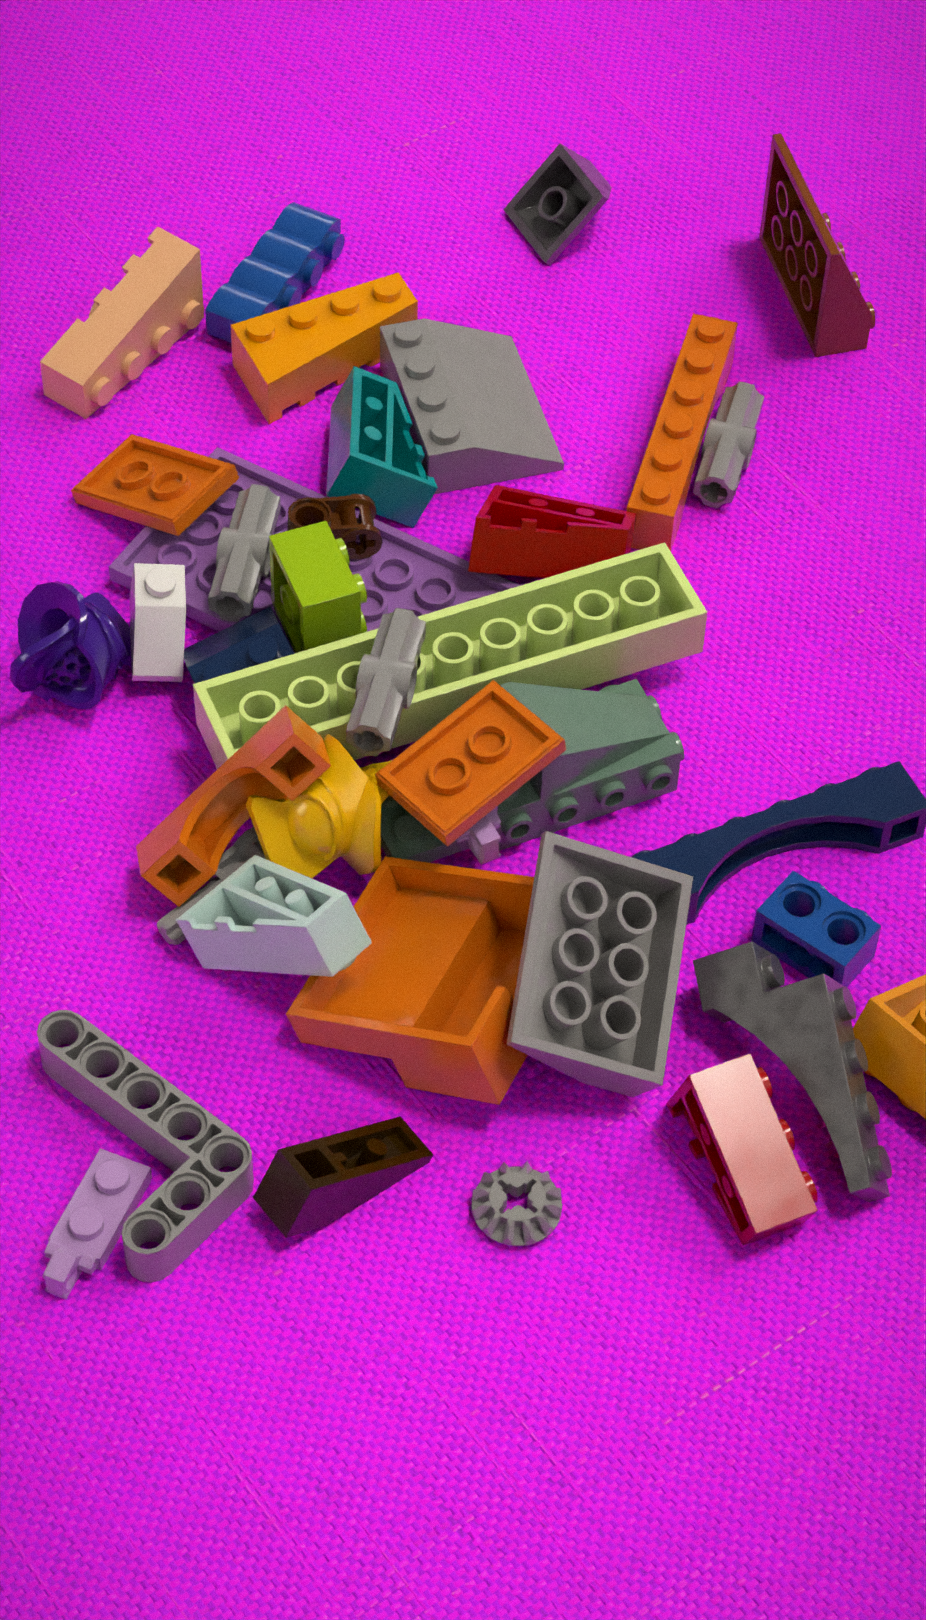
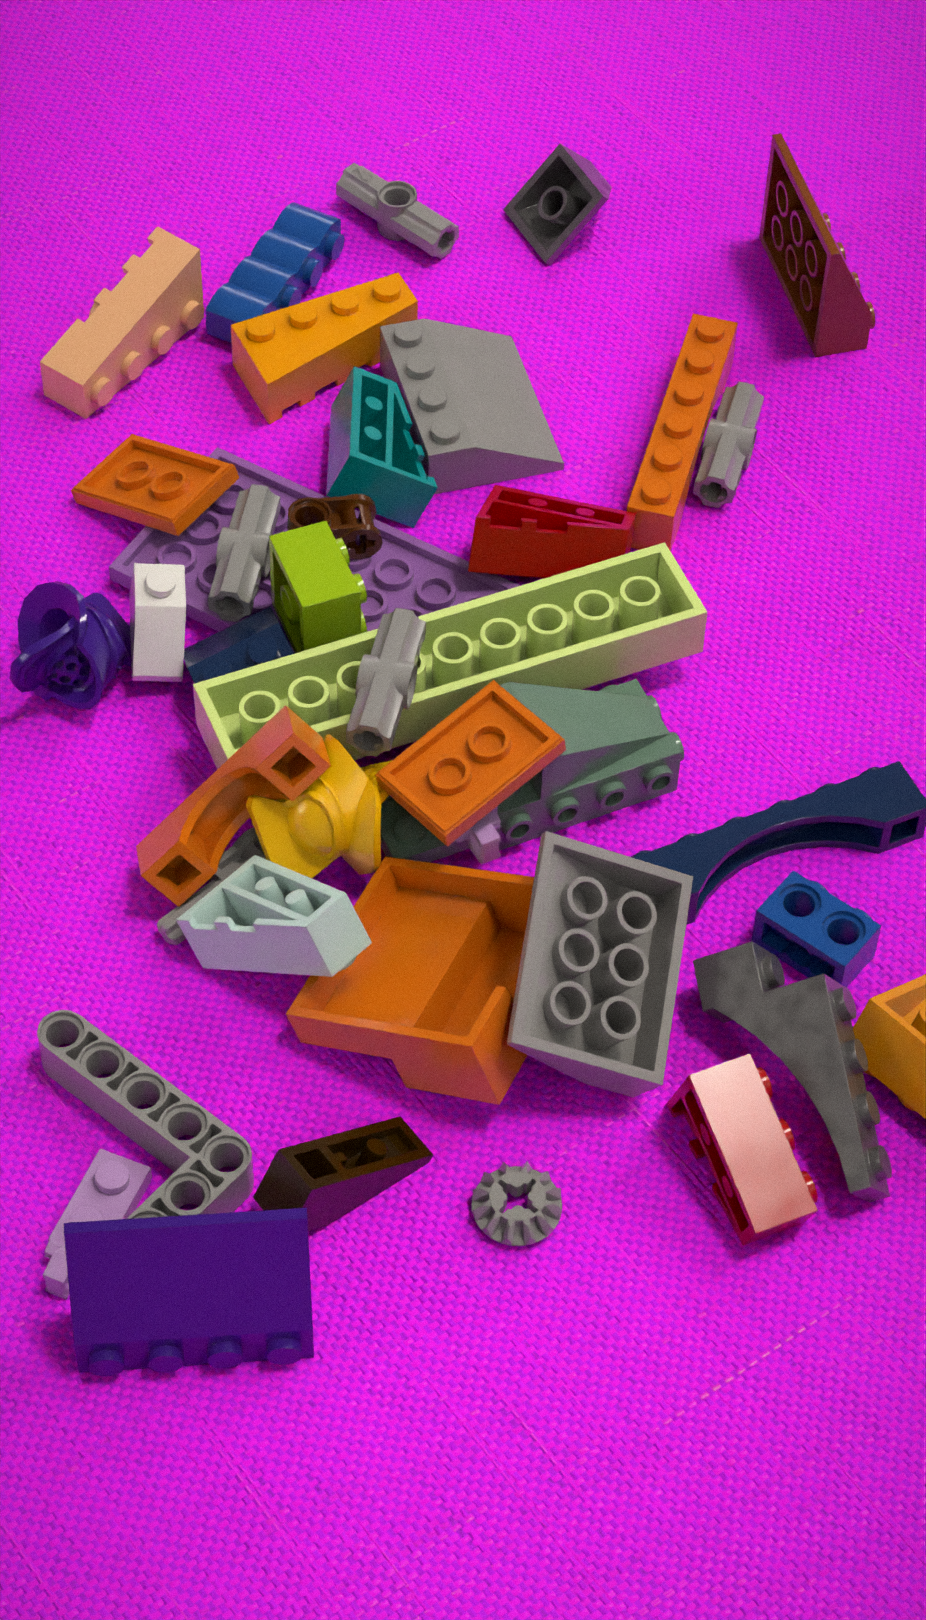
none -> dark purple slope [64,1208,314,1376]
none -> light grey piece [336,163,459,260]

